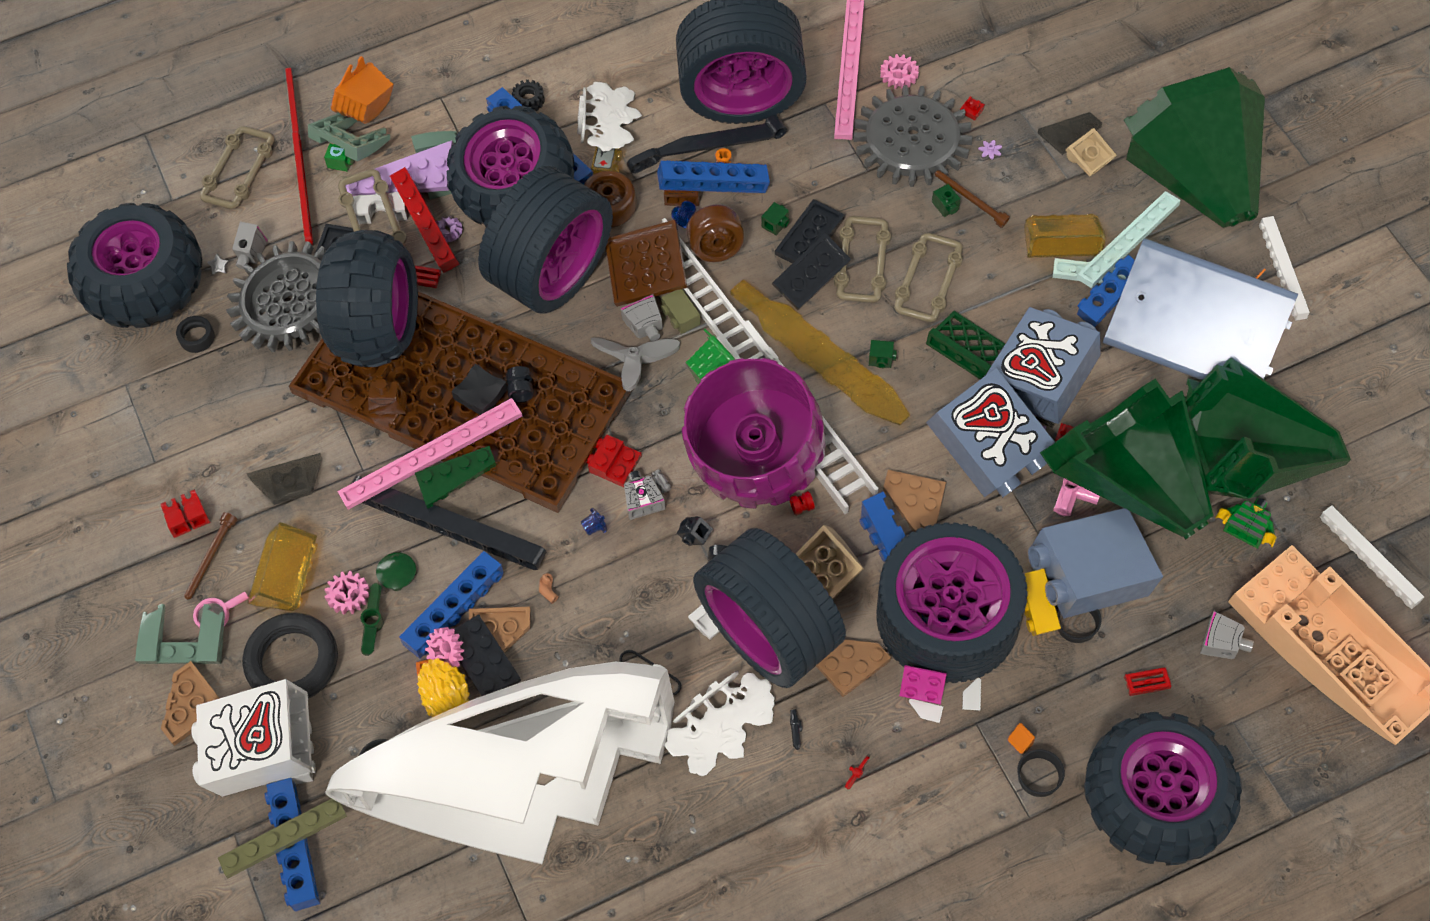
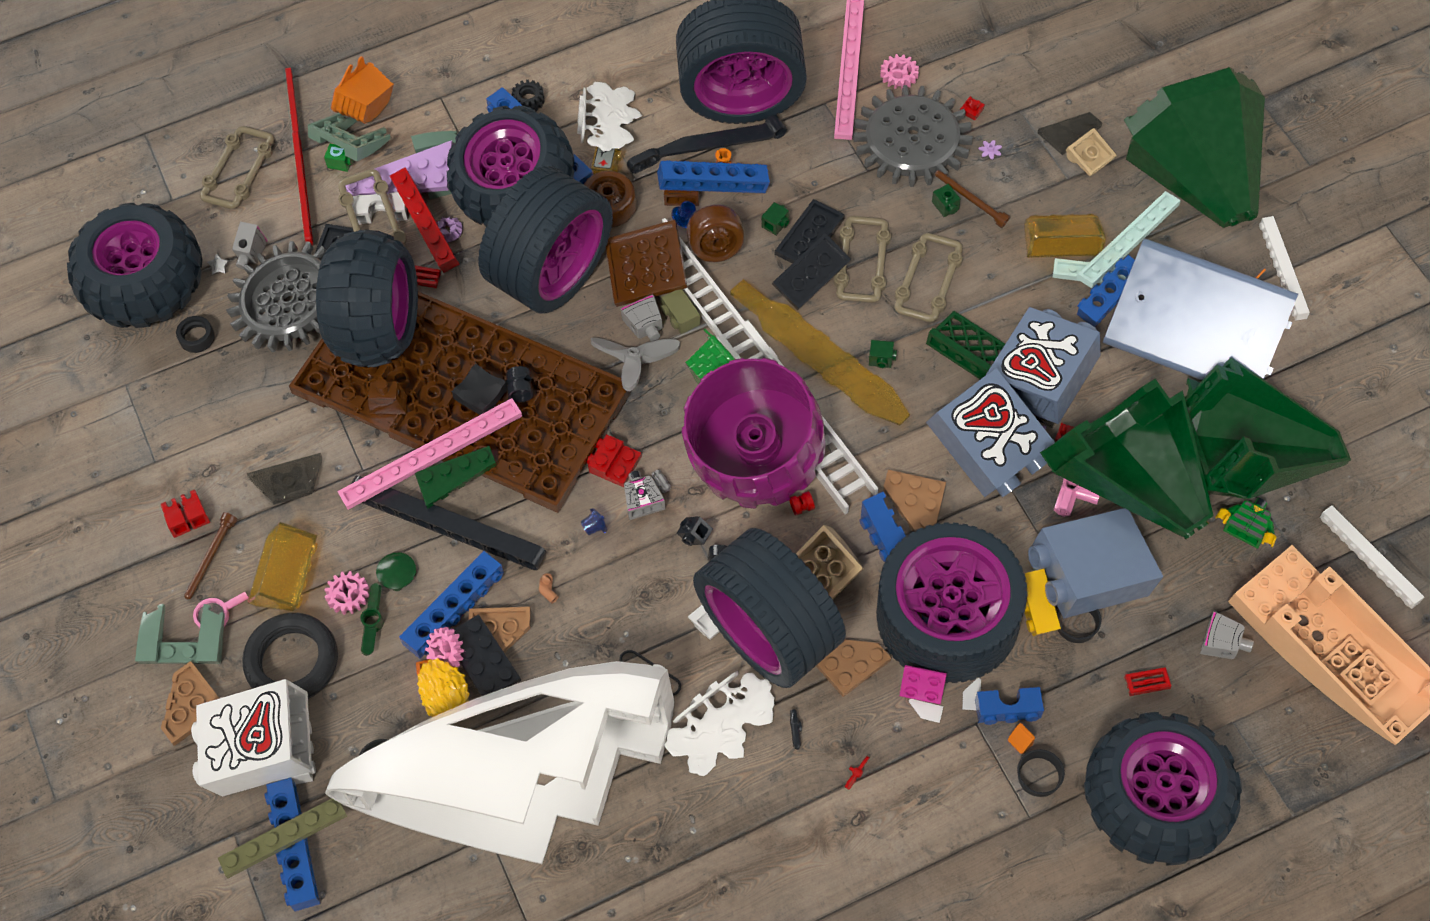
none -> blue arch [975,687,1044,725]

